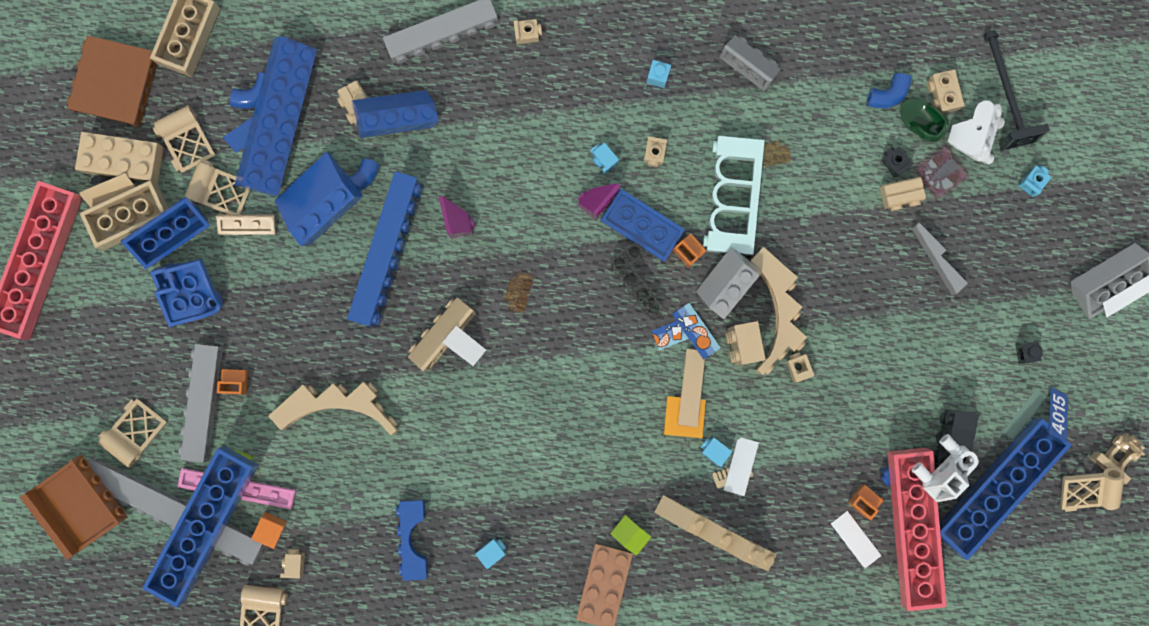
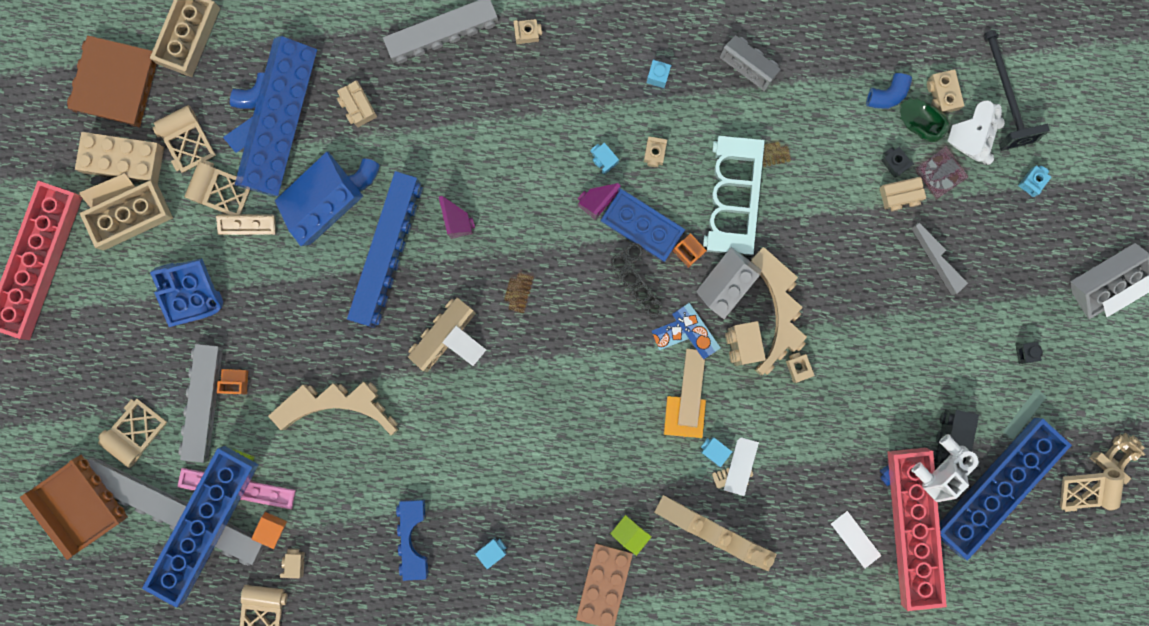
blue slope [121,196,210,270] -> none
blue slope [352,90,438,138] -> none
orange piece [847,484,884,520] -> none
blue sticker [1049,387,1068,442] -> none

